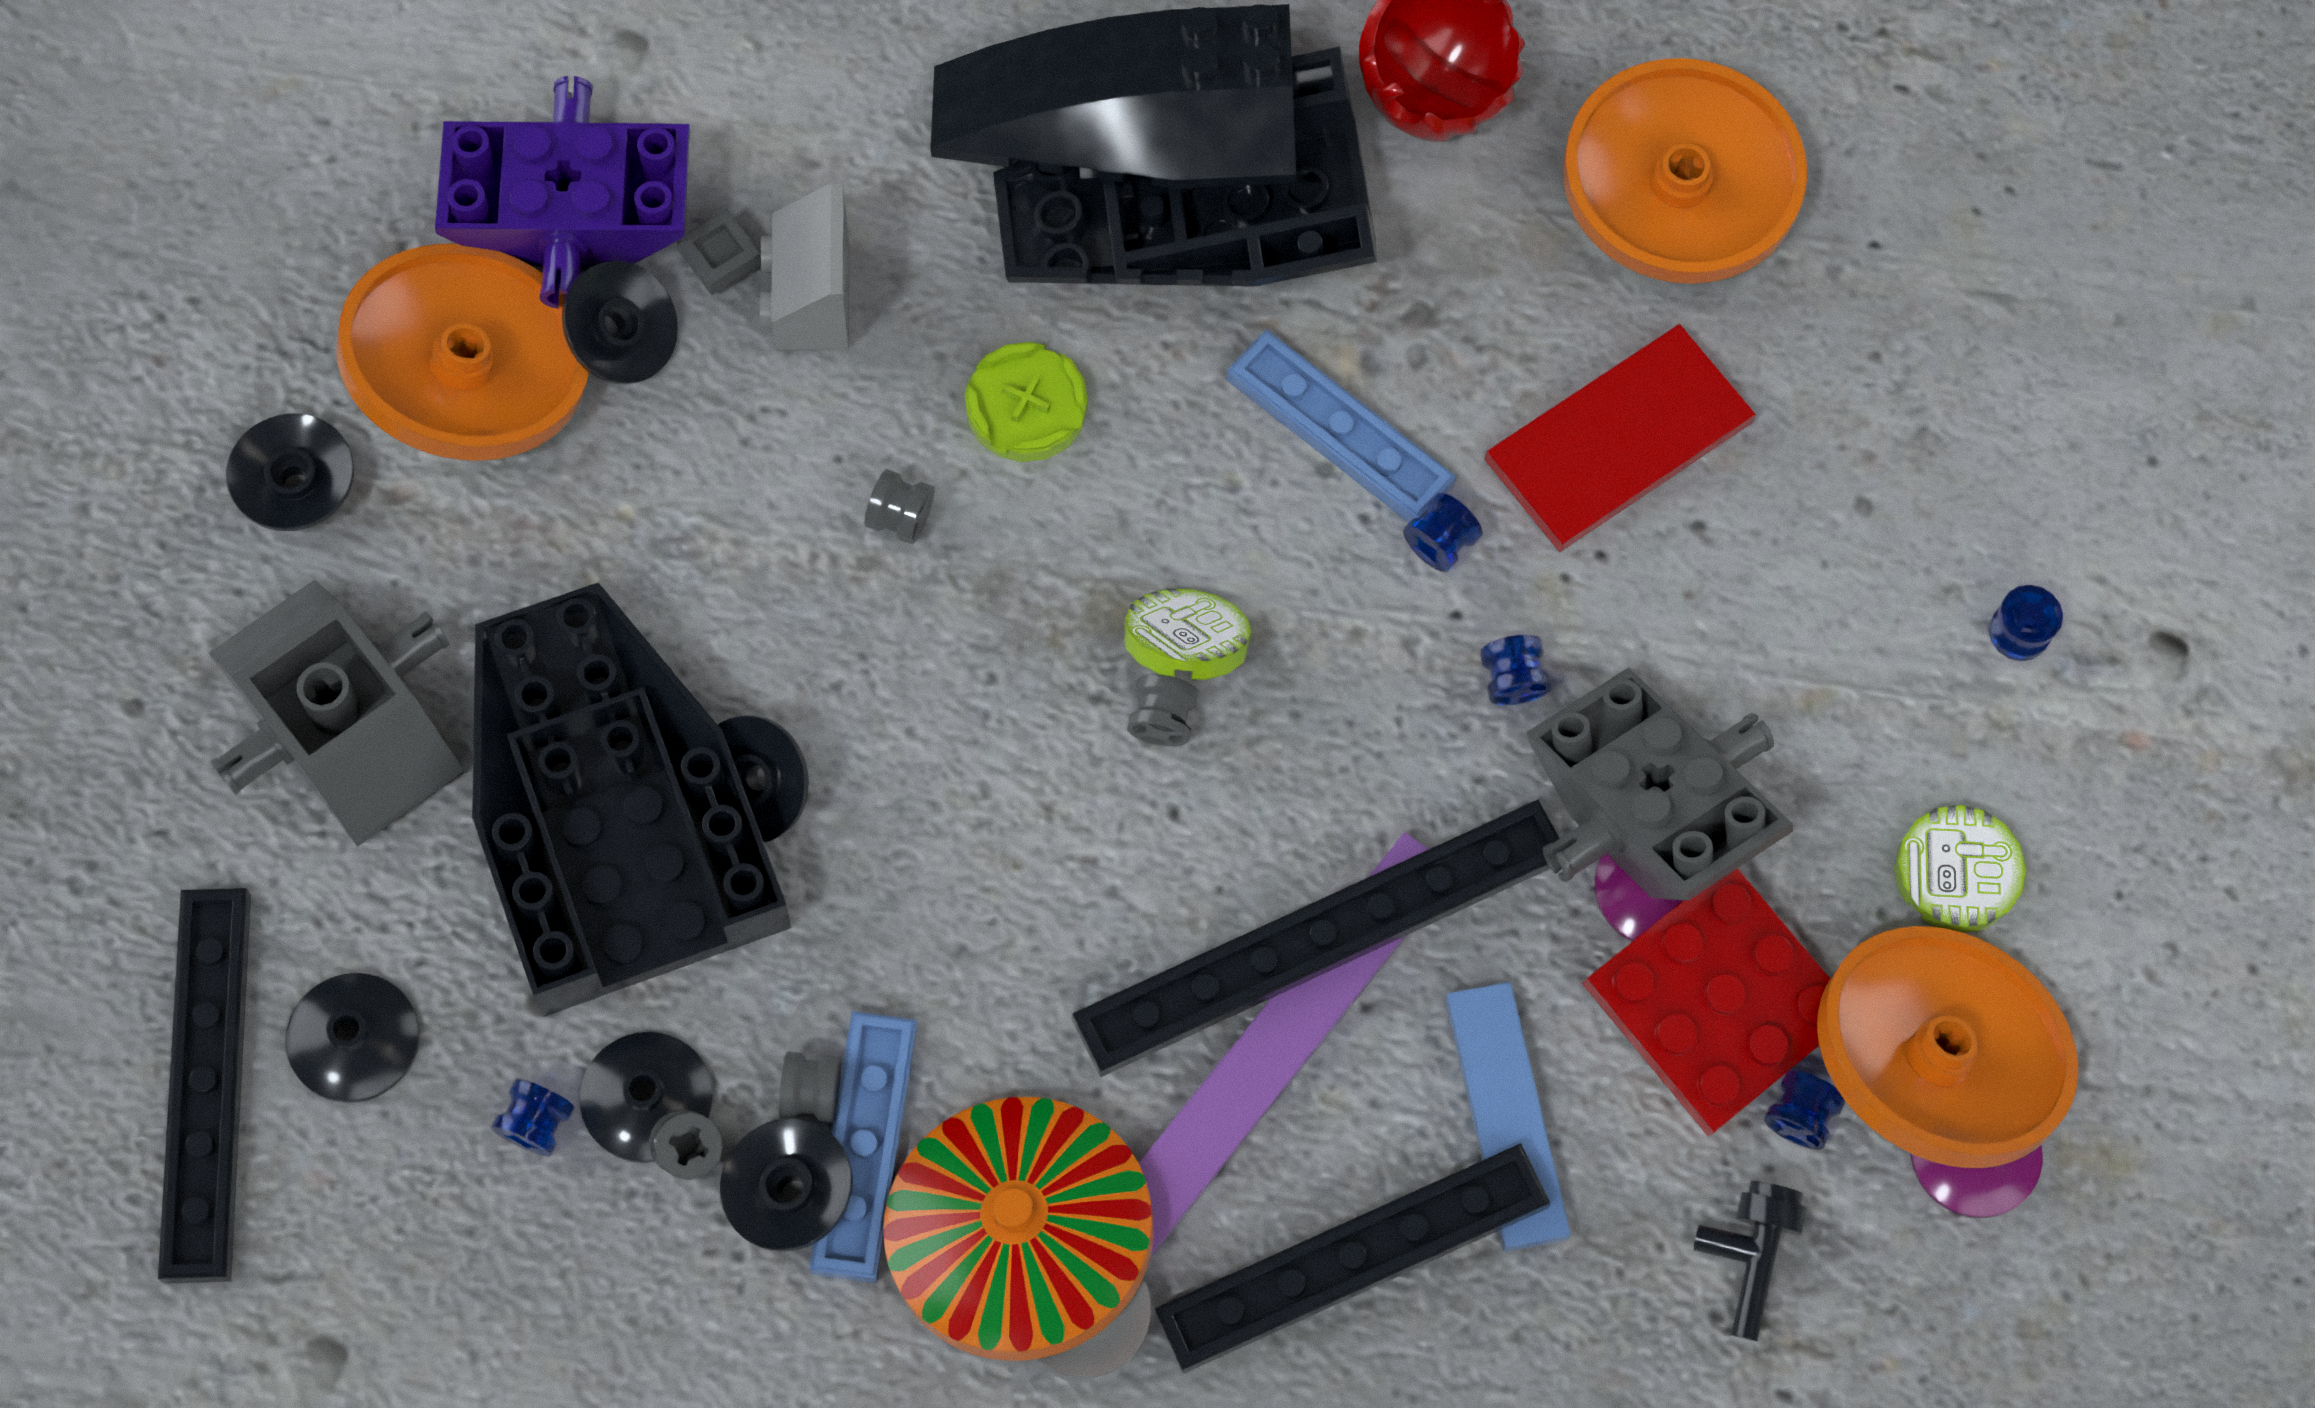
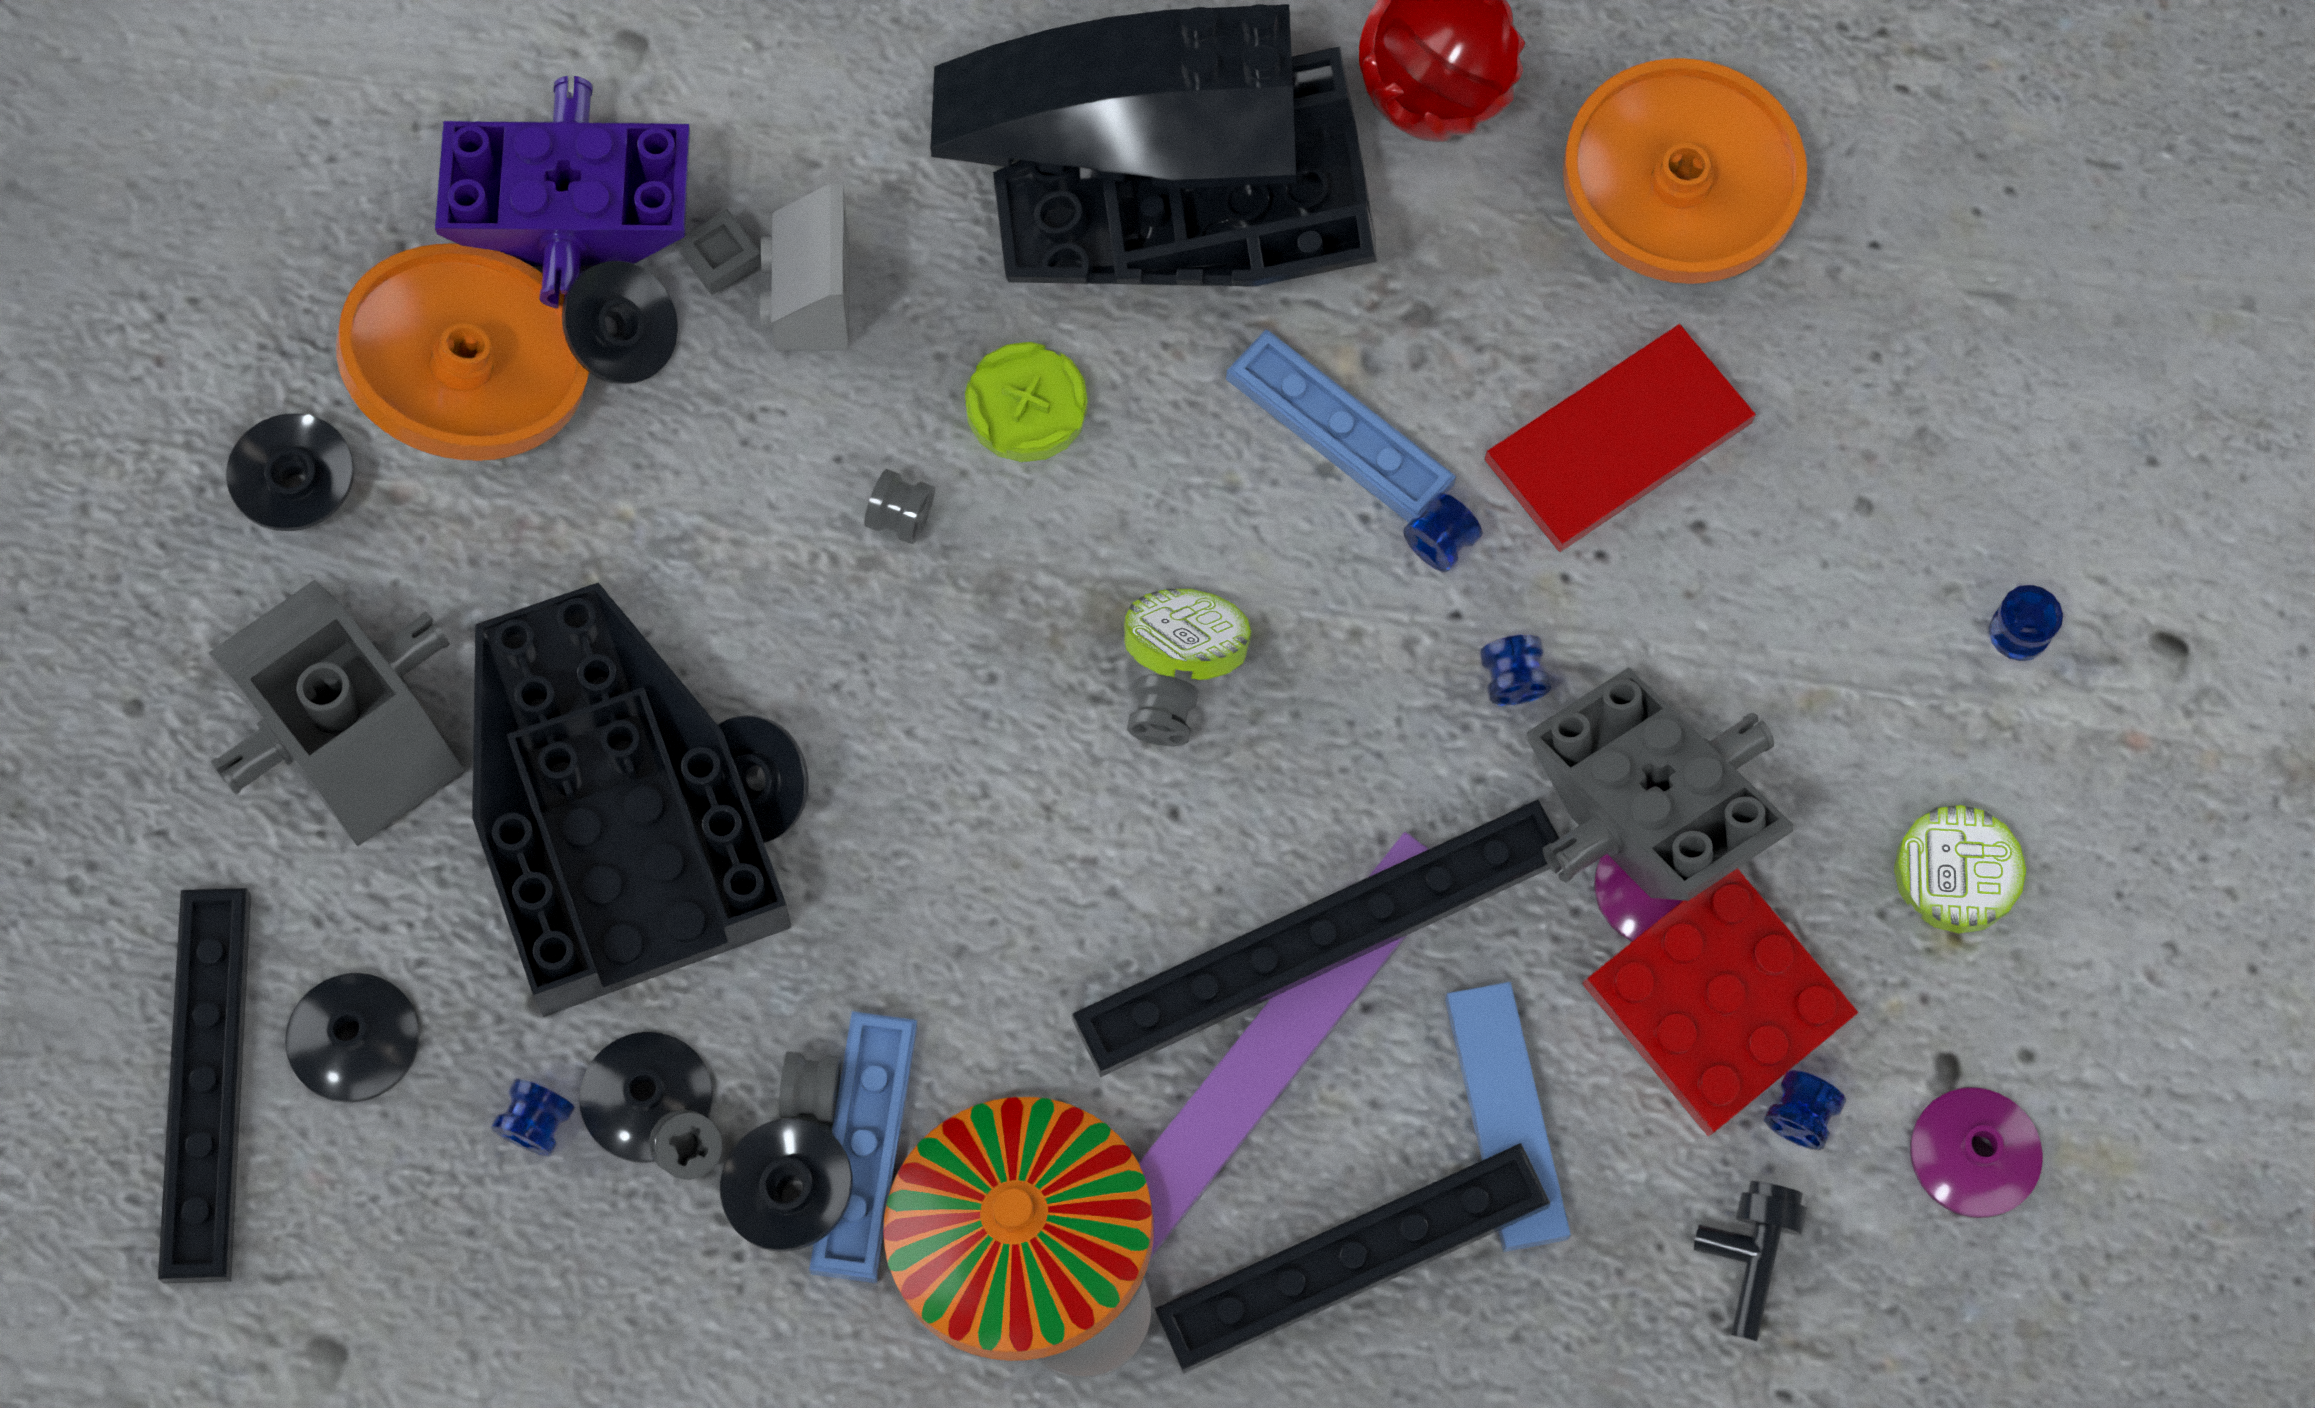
orange dish [1817,926,2078,1168] -> none

